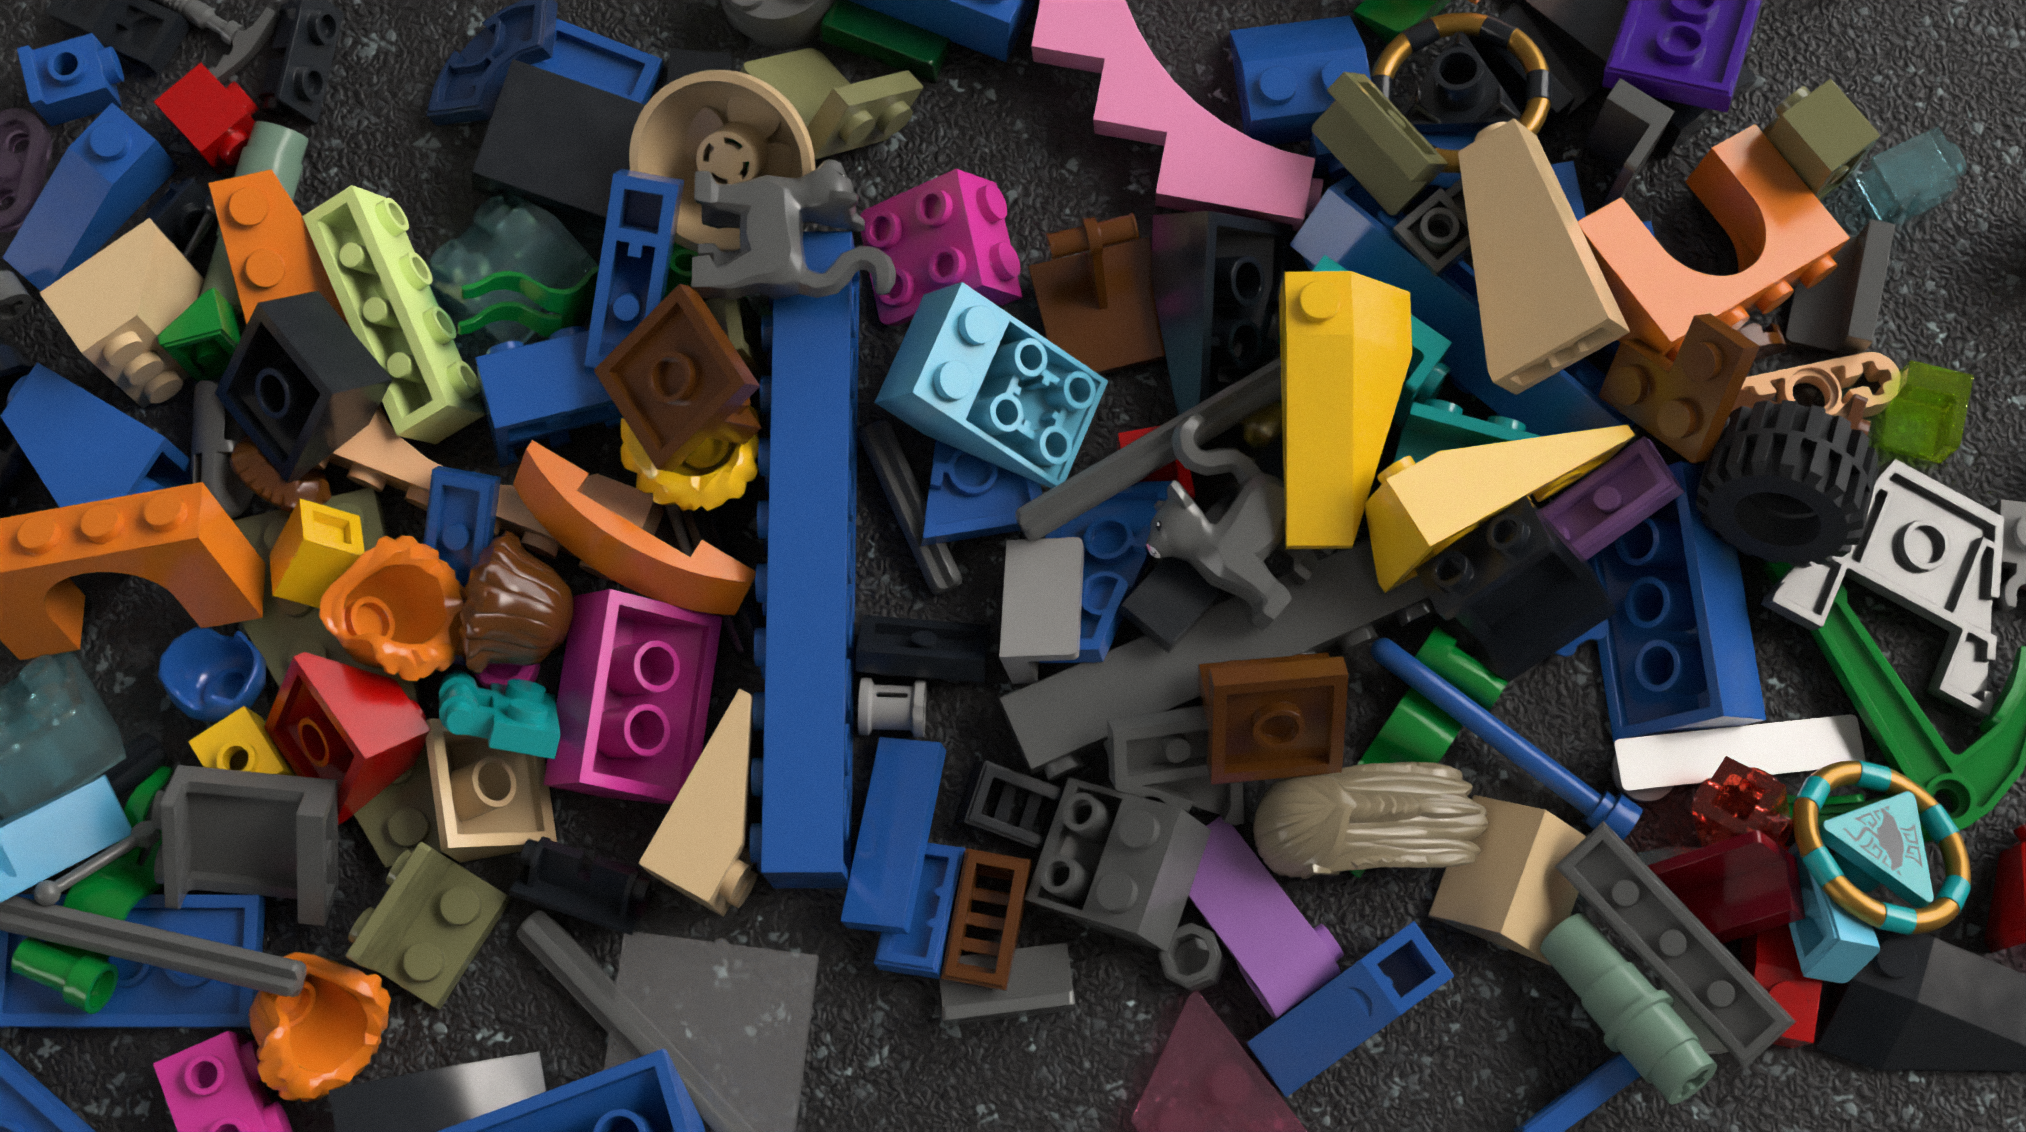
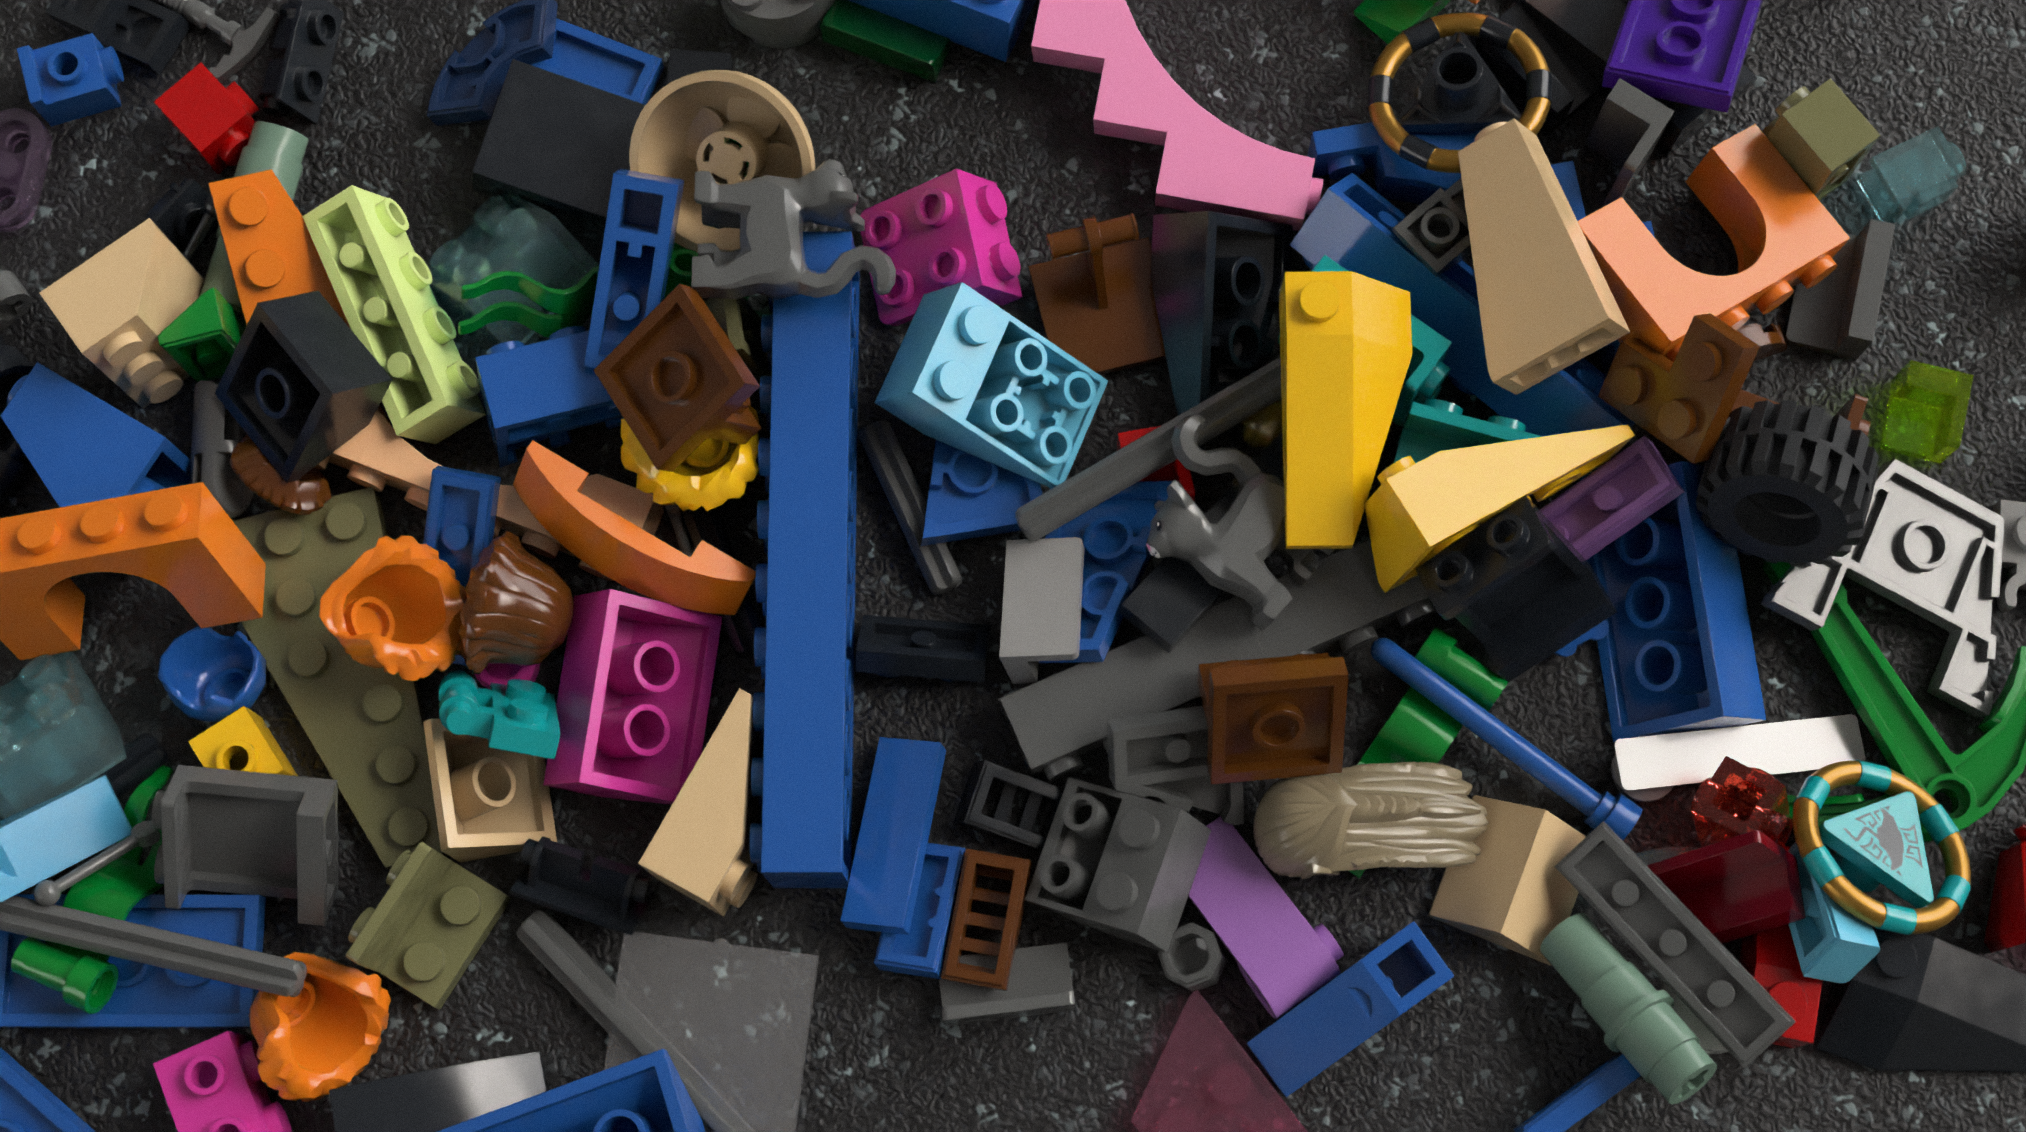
blue slope [2,102,178,291] -> none
red slope [264,652,431,825] -> none
yellow panel [269,498,365,608] -> none
olive bracket [739,48,924,159] -> none
light grey bush [858,678,927,737] -> none
blue slope [1229,16,1371,145] -> none
olive panel [1312,72,1449,215] -> none
light nougat beam [1741,352,1901,418] -> none

